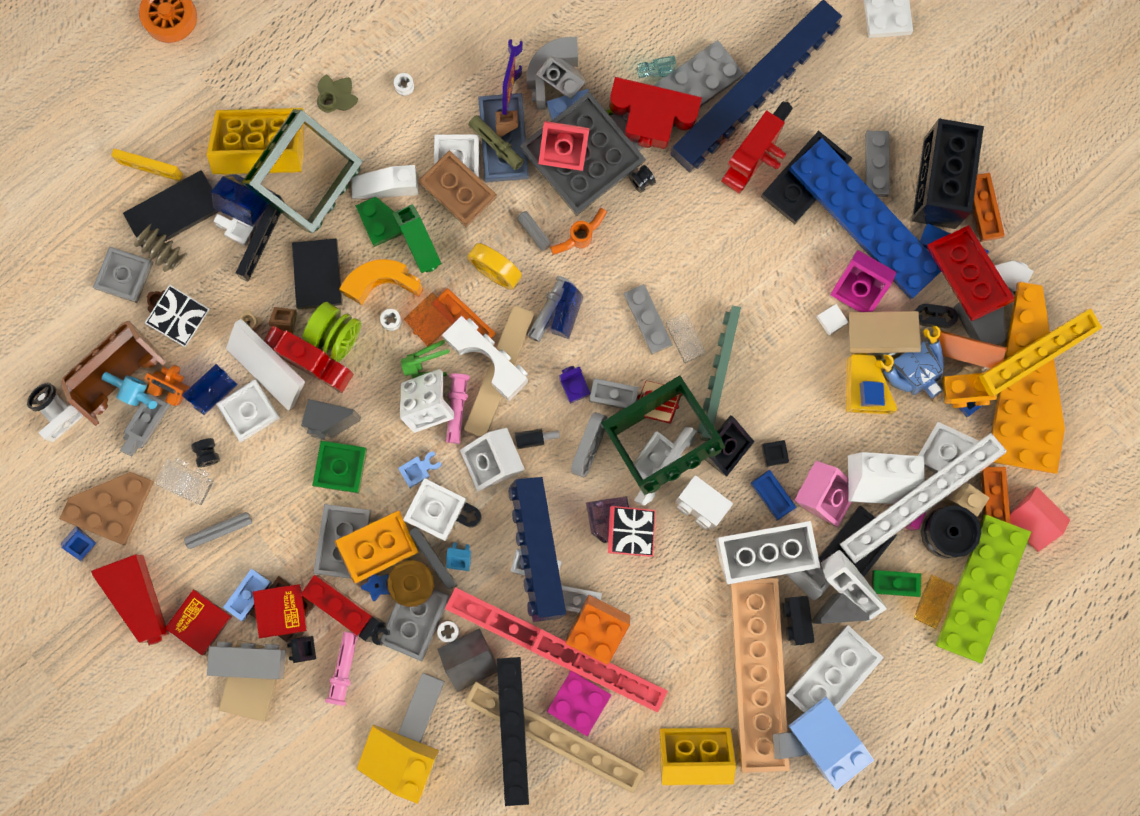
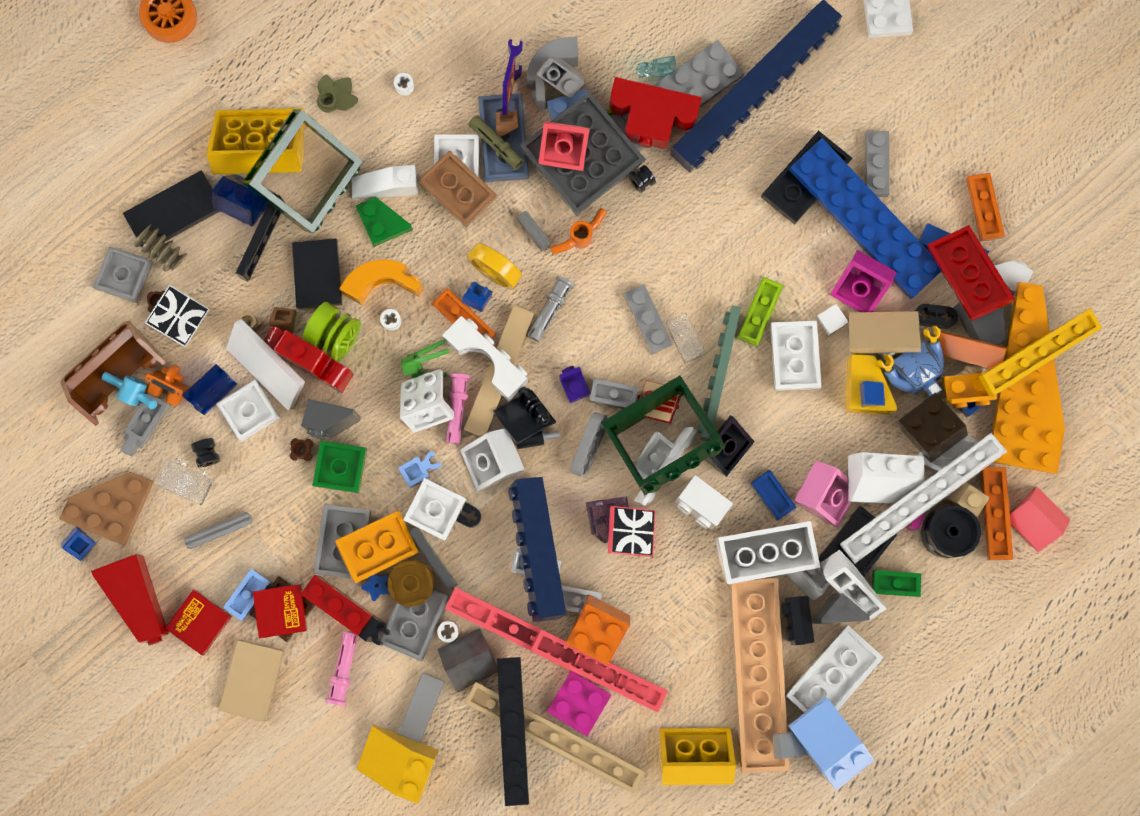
white piece [27,383,83,442] -> none
yellow tile [111,148,183,181] -> none
light grey brick [207,642,286,679] -> none
white plate [213,214,256,247] -> none
black tile [287,636,316,663] -> none
green slope [393,204,442,273] -> none
clear orange piece [404,292,457,347] -> none
dark azure tile [446,542,471,571] -> none
clear blue slope [551,281,583,339] -> none
red piece [721,101,793,194] -> none
black tile [761,440,789,467] -> none
black brick [912,118,984,229] -> none
clear yellow slope [914,574,955,629] -> none
lime plate [935,514,1031,664] -> none
none -> reddish brown plate [290,438,313,461]
none -> blue tile [462,282,493,312]
none -> black hinge [493,386,556,444]
none -> lime tile [736,277,784,347]
none -> white plate [770,321,822,391]
none -> dark brown brick [898,392,968,463]

